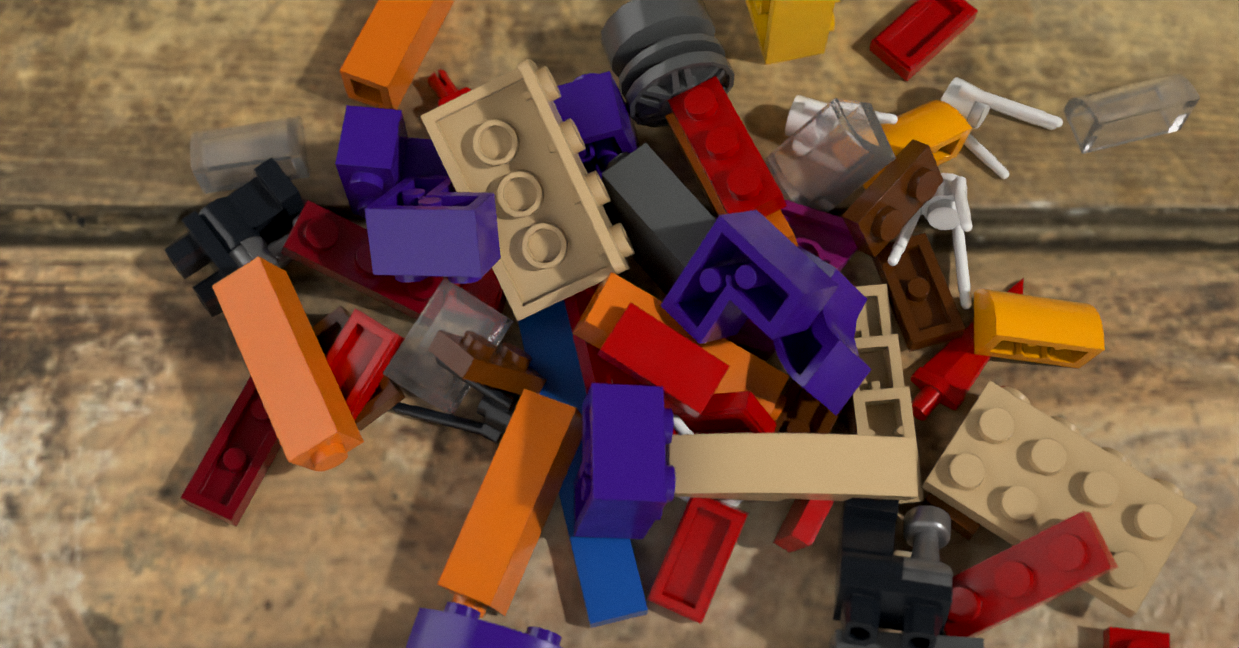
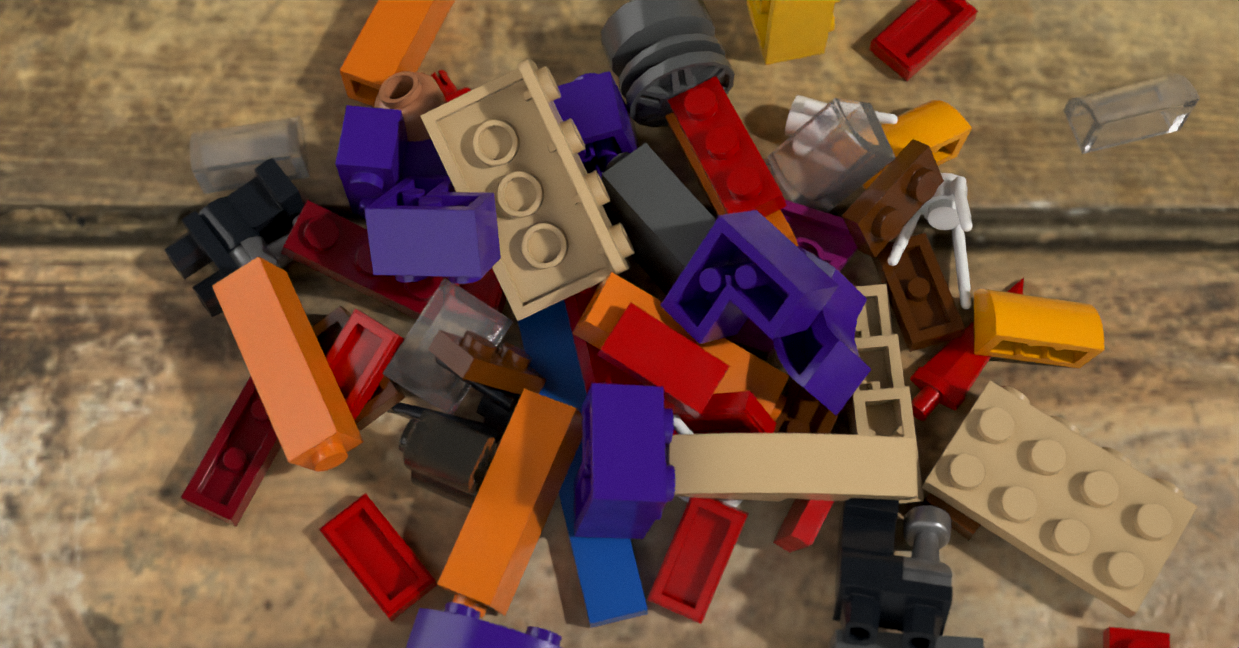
white plant [941,77,1063,179] -> none
red plate [944,511,1118,637] -> none
none -> red tile [319,493,438,622]
none -> nougat head [374,71,447,142]
none -> clear smoke brick [399,410,495,509]

